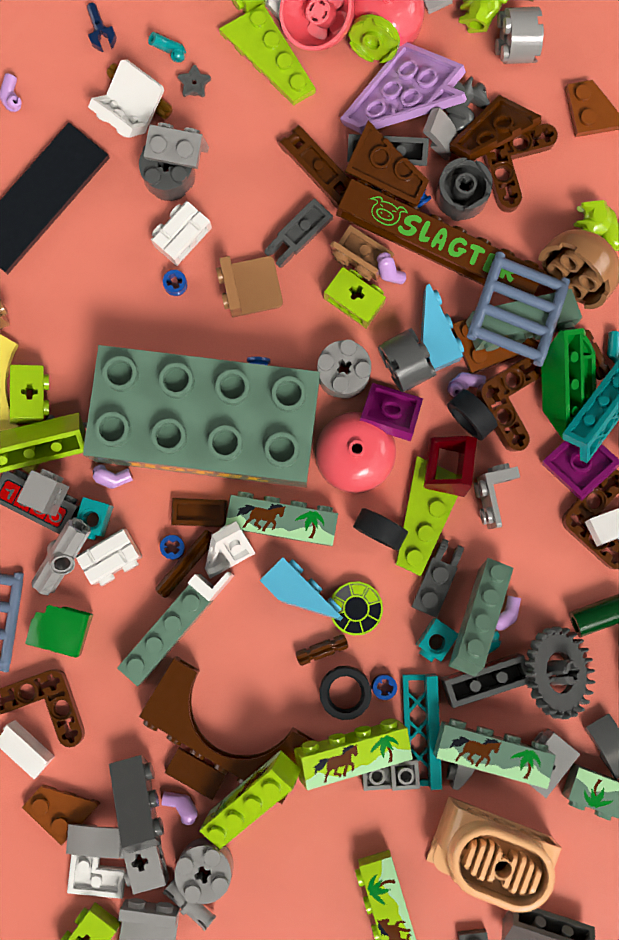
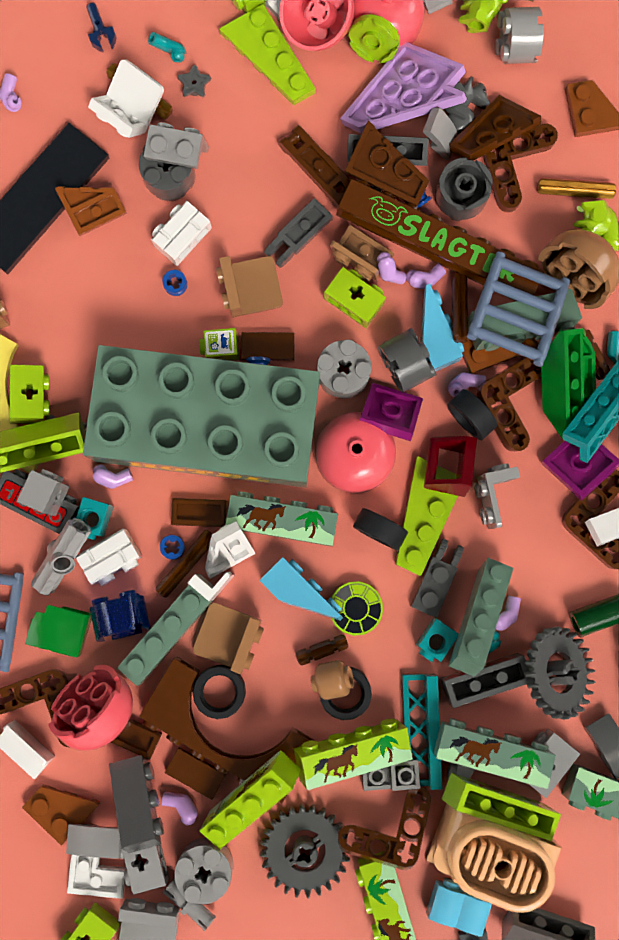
blue bush [371,674,397,700] -> none
none -> coral cylinder [48,665,133,751]
none -> dark orange wing [55,186,127,236]
none -> clear blue brick [90,590,151,642]
none -> reddish brown tile [111,719,162,760]
none -> black tyre [192,665,246,719]
none -> medium nougat bracket [193,603,264,674]
none -> brick [199,328,239,361]
none -> reddish brown tile [241,332,295,360]
none -> dark grey gear [259,803,350,899]
none -> medium nougat head [311,660,354,700]
none -> reddish brown beam [338,786,431,870]
none -> lavender arm [406,264,446,289]
none -> medium azure brick [426,878,492,936]
none -> lime brick [442,772,561,841]
none -> reddish brown axle [452,273,469,343]
none -> pearl gold axle [537,178,616,199]

